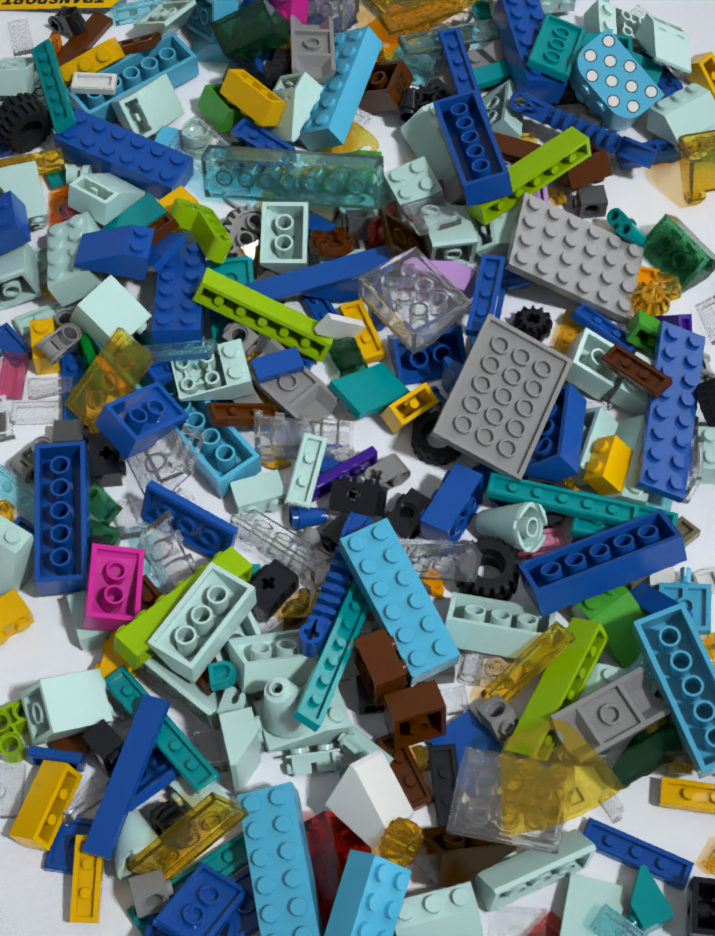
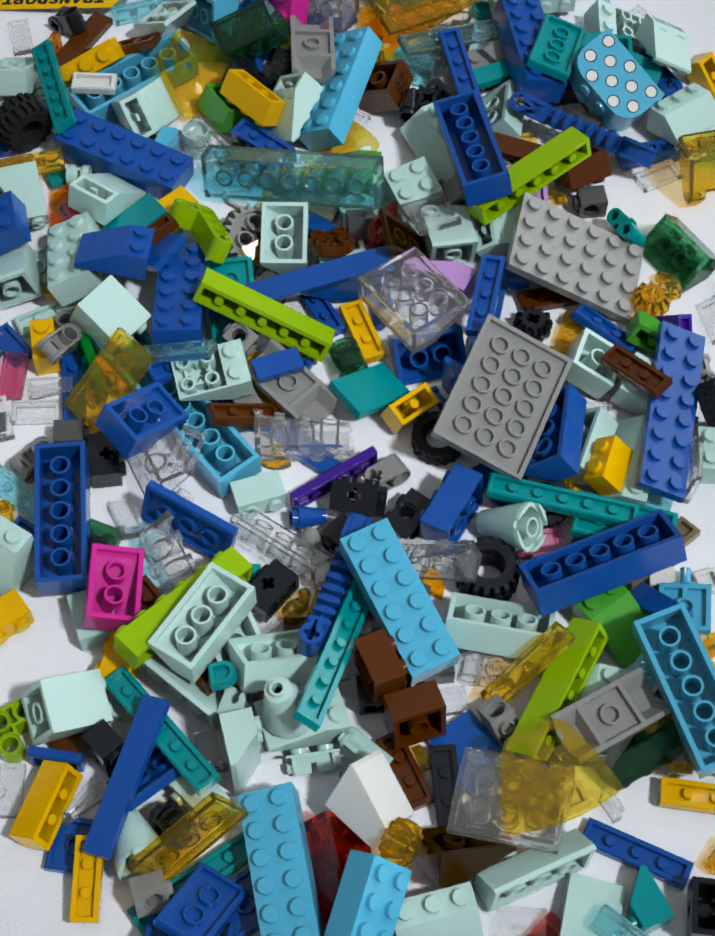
clear green tile [90,482,123,527] -> none
light aqua tile [285,432,328,510] -> none
white tile [314,313,365,342] -> none
light orange tile [637,266,660,289] -> none
none -> clear yellow piece [156,30,237,121]
none -> clear yellow tile [359,6,383,42]
none -> reddish brown tile [516,287,581,311]
none -> clear tile [633,158,683,193]

